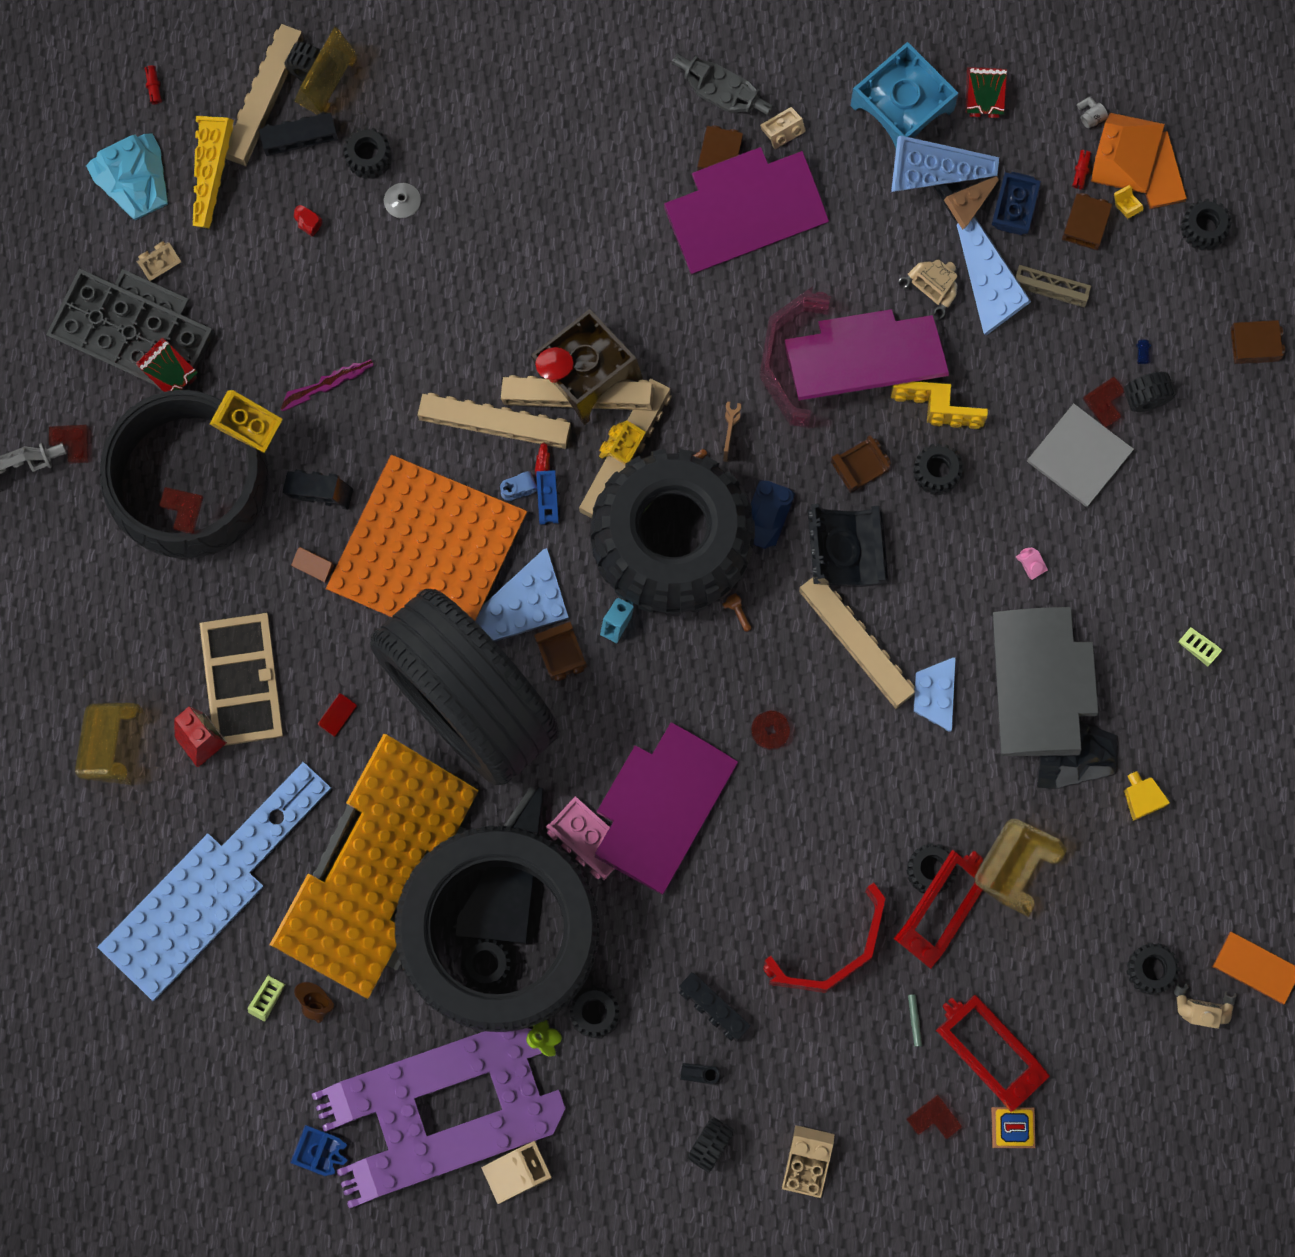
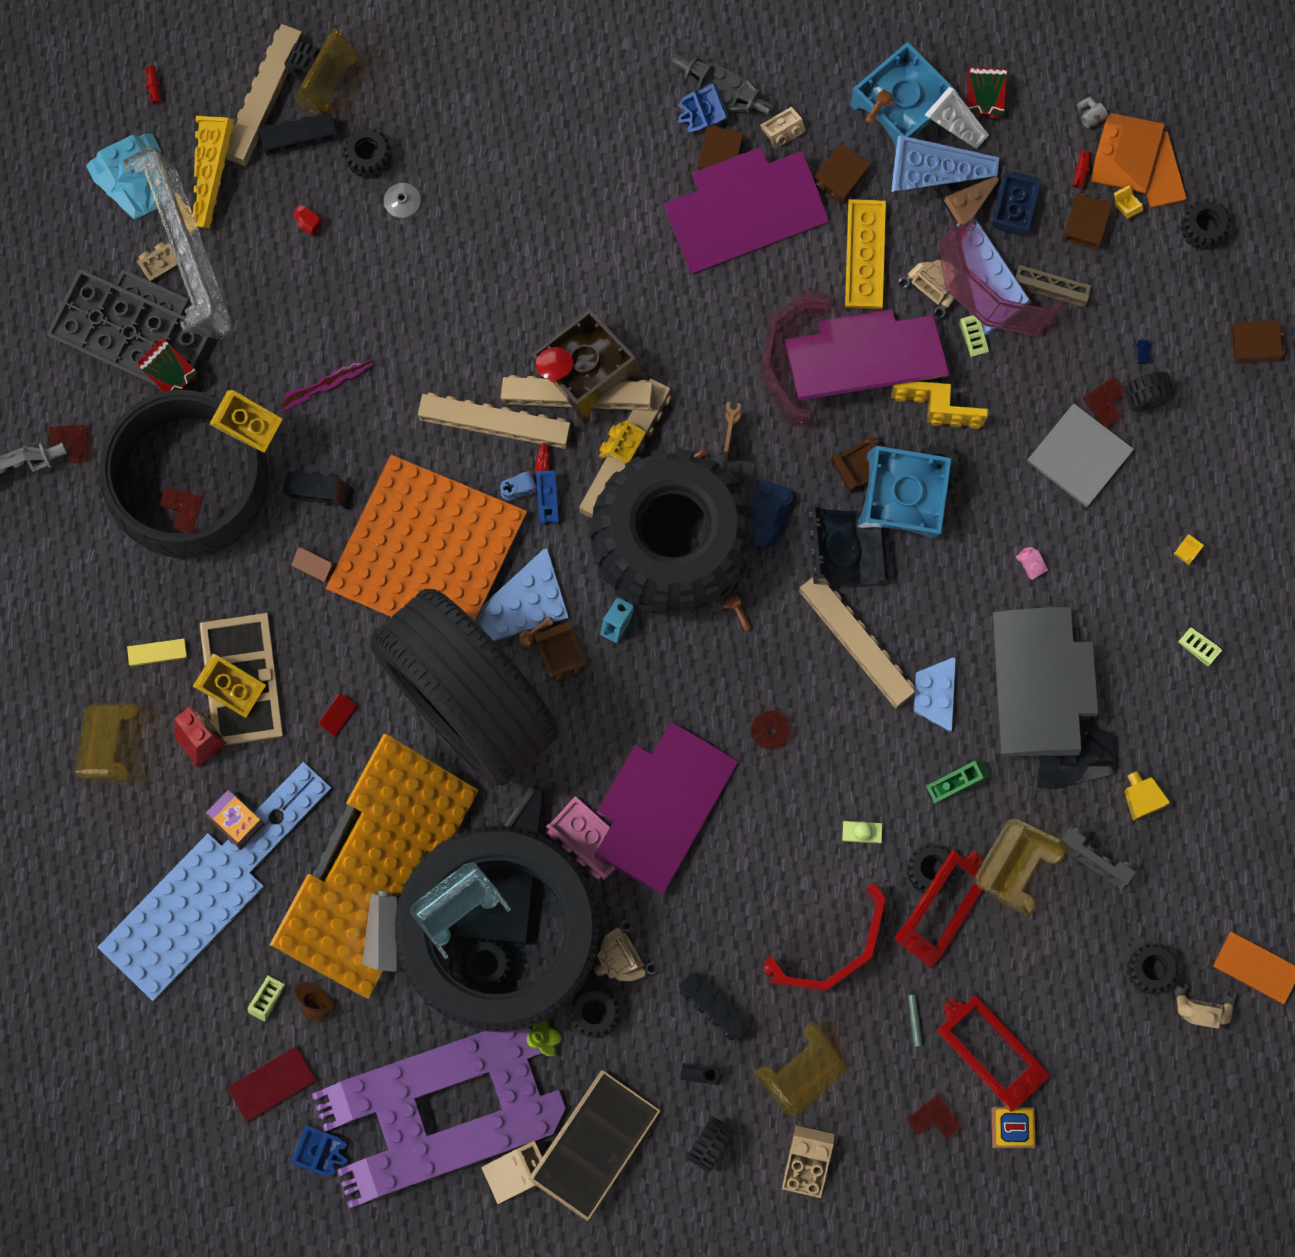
none -> clear windscreen [123,147,232,339]
none -> light yellow tile [127,639,187,667]
none -> yellow slope [193,654,266,718]
none -> piece [204,789,266,850]
none -> dark red tile [227,1046,316,1122]
none -> light grey slope [362,890,397,971]
none -> clear light blue windscreen [410,862,510,959]
none -> dark orange piece [519,617,554,647]
none -> clear smoke door [528,1070,660,1221]
none -> tan torso [594,920,656,981]
none -> blue plate [678,84,729,132]
none -> clear yellow windscreen [752,1020,847,1116]
none -> reddish brown brick [814,143,870,204]
none -> yellowish green tile [842,821,882,844]
none -> yellow plate [845,199,886,309]
none -> dark azure piece [857,446,951,539]
none -> dark orange piece [865,89,895,124]
none -> white wing [925,87,988,149]
none -> green slope [926,760,991,803]
none -> clear pink panel [938,220,1063,336]
none -> yellowish green slope [959,314,989,357]
none -> dark grey piece [1056,827,1136,890]
none -> yellow panel [1174,534,1204,565]

